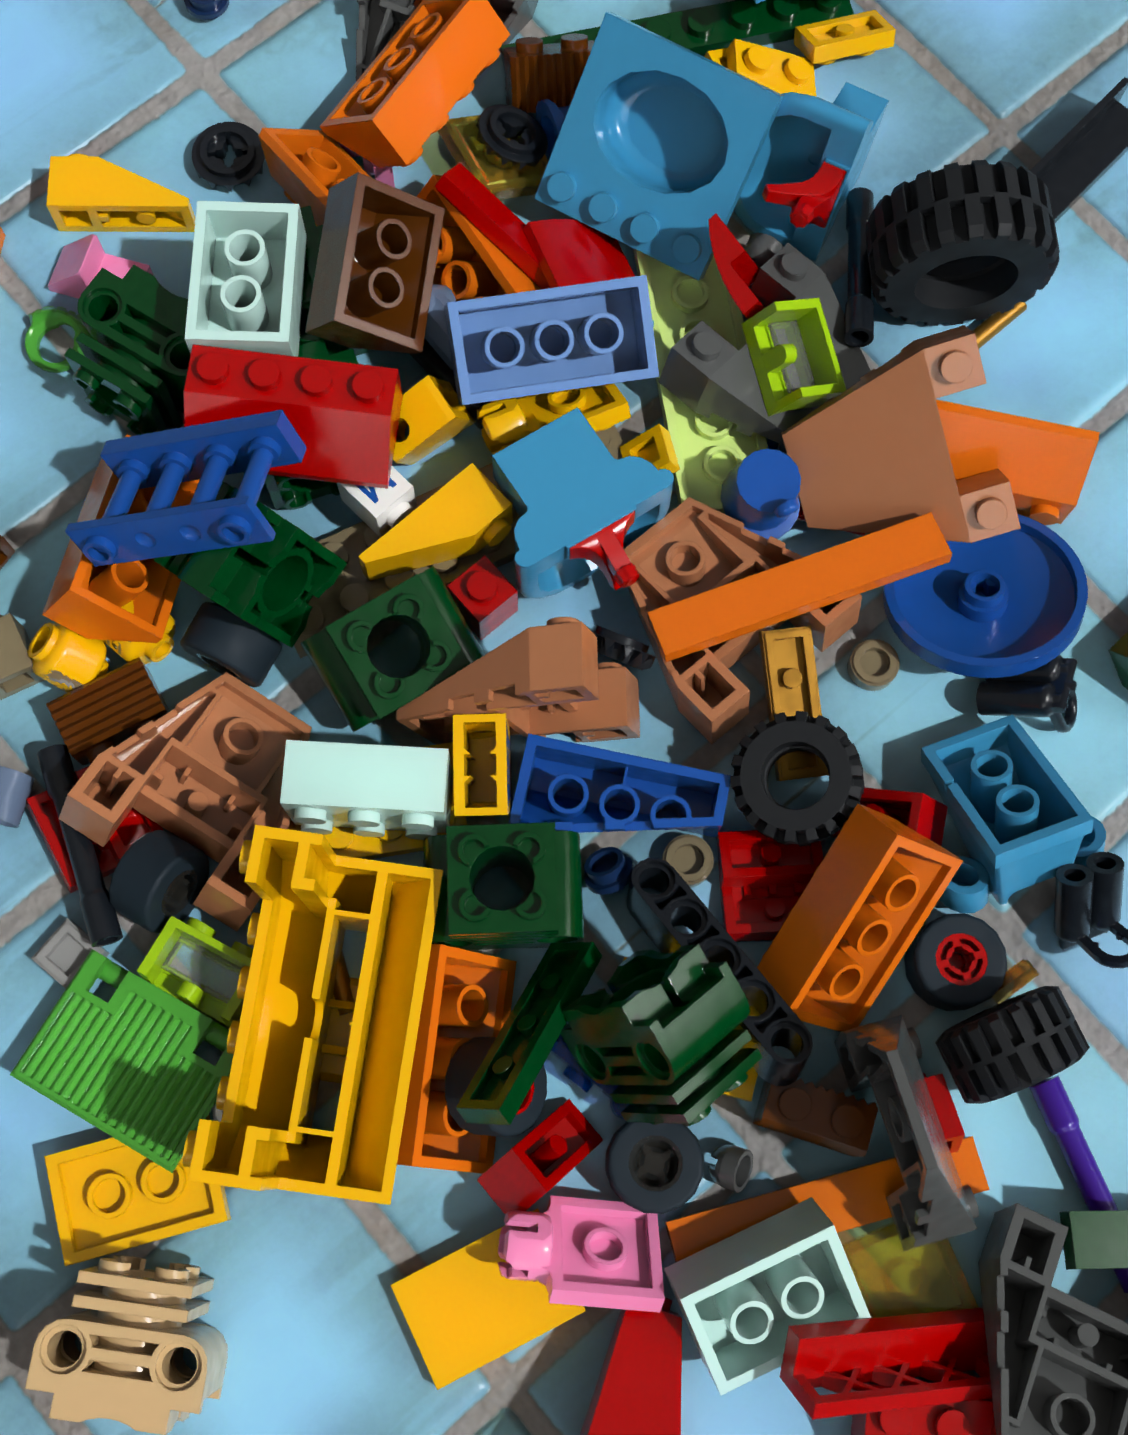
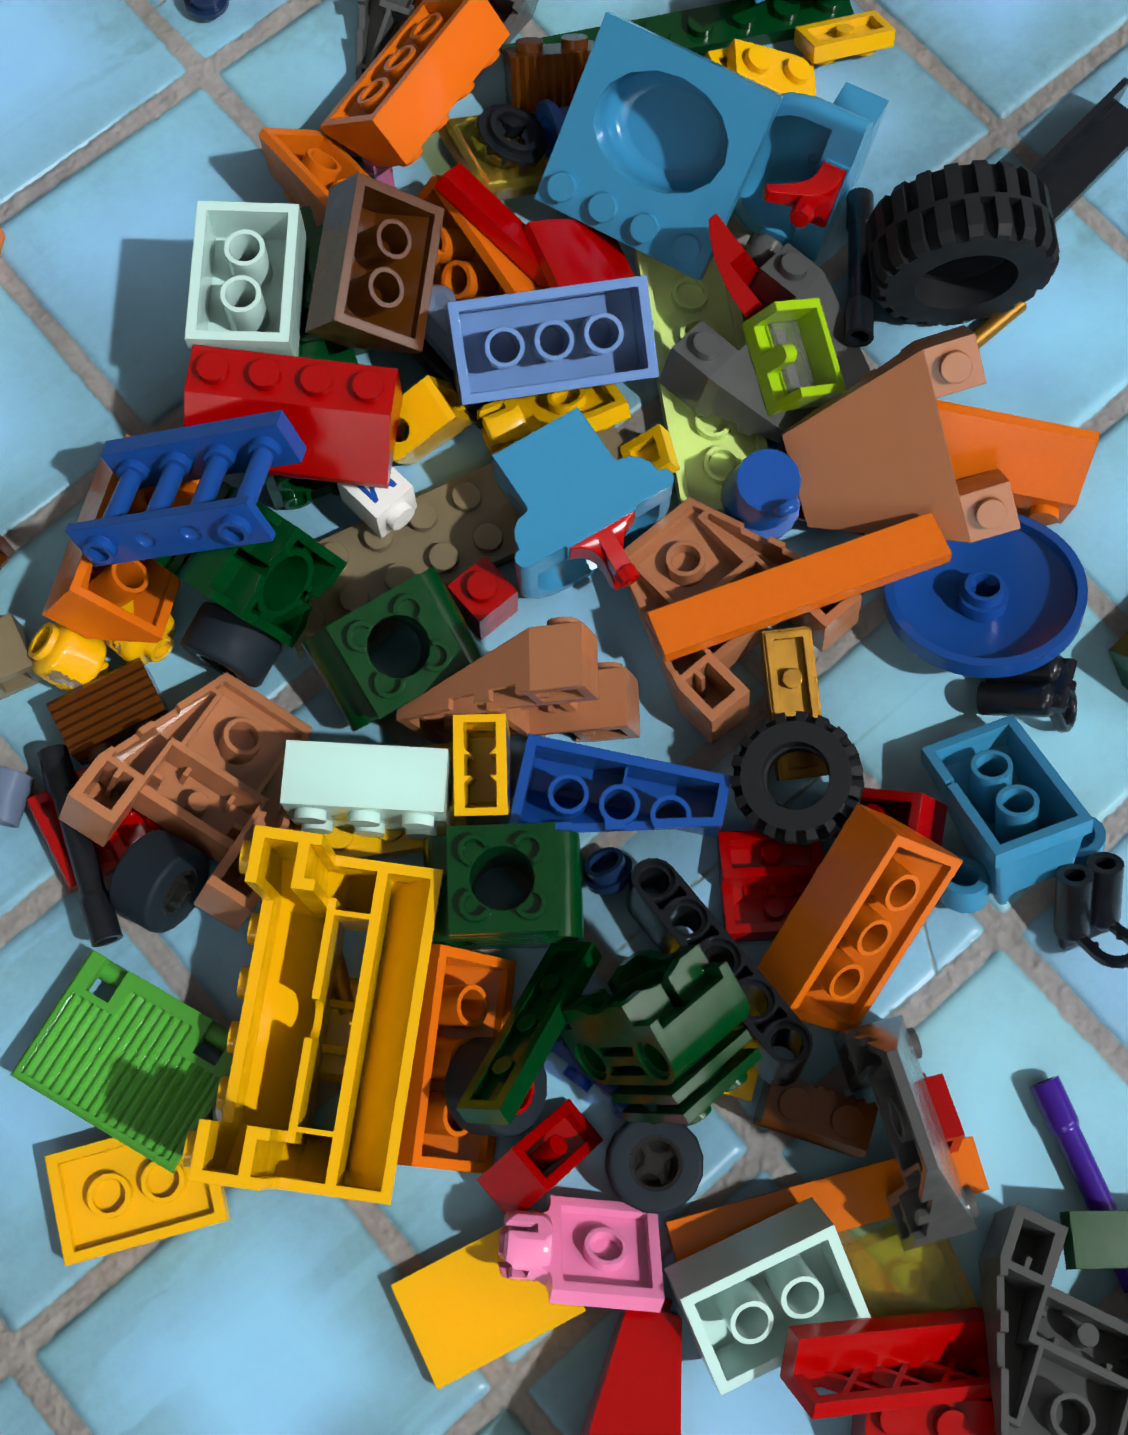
bright green piece [25,306,90,373] -> none
tan piece [25,1255,228,1435] -> none
light grey tile [31,918,110,989] -> none
yellow slope [46,154,195,232] -> none
bright pink slope [47,234,153,299] -> none
dark green piece [64,265,191,435] -> none
lime window [137,916,253,1028] -> none
black gear [192,122,265,192] -> none
yellow slope [358,463,513,581] -> none
black gear [591,624,656,670] -> none
dark tan tile [662,834,714,887] -> none
dark grey hinge [708,1144,753,1193] -> none
dark tan tile [847,639,900,691] -> none
black wheel [904,913,1008,1011] -> none
black tyre [935,986,1090,1104] -> none
clear orange tile [992,959,1040,1005] -> none

